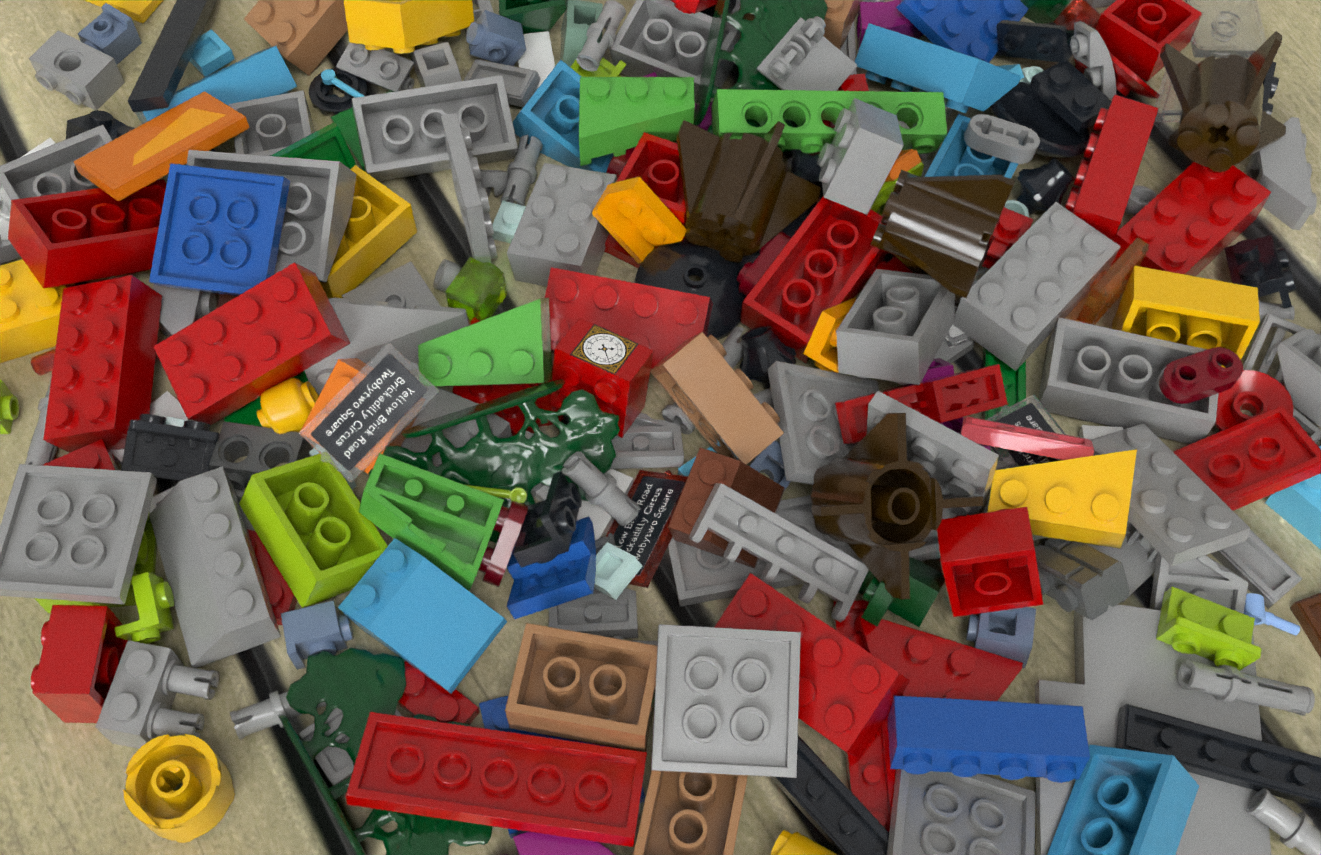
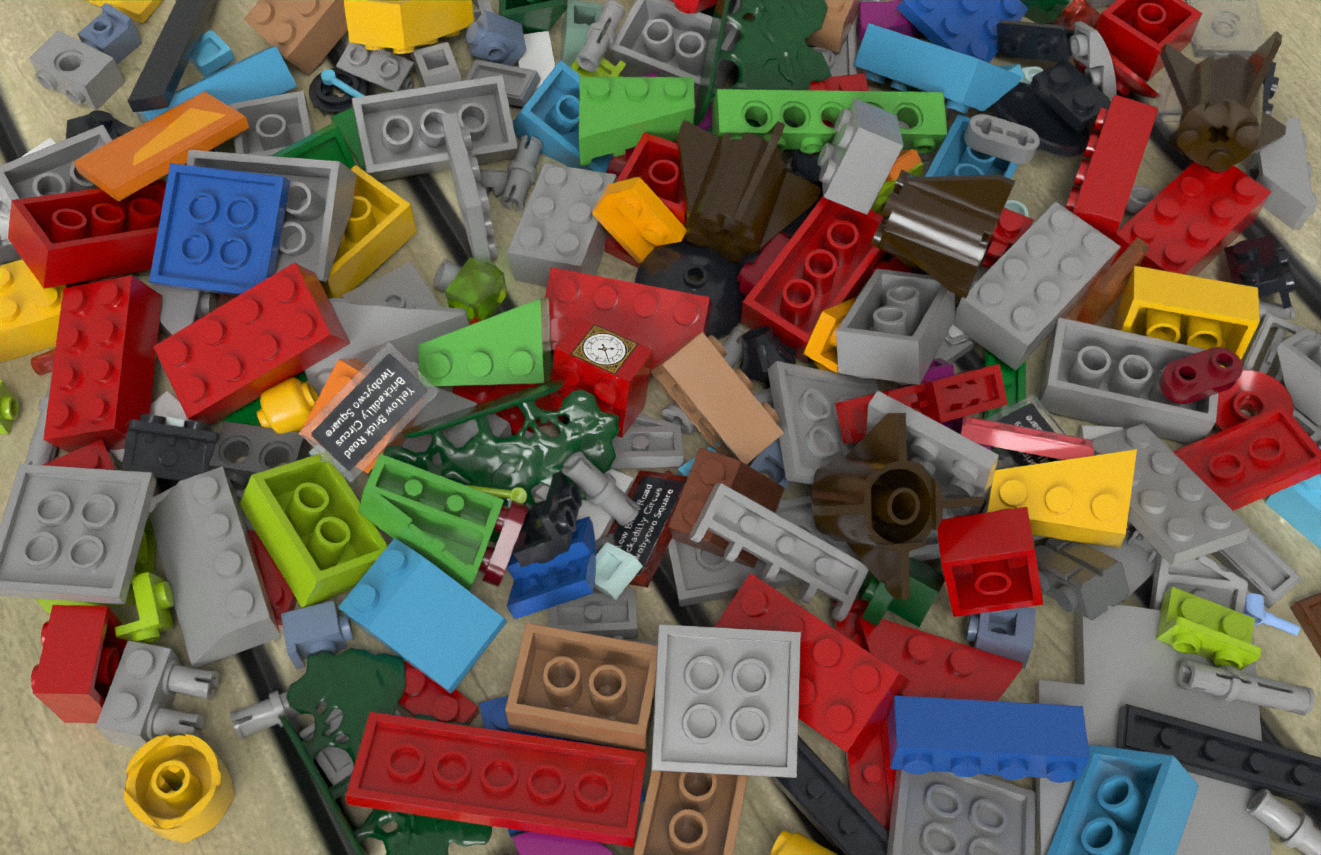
light aqua plate [492,201,526,244] -> none
light grey hinge [757,16,857,91] -> none
black rock [1016,158,1075,214] -> none

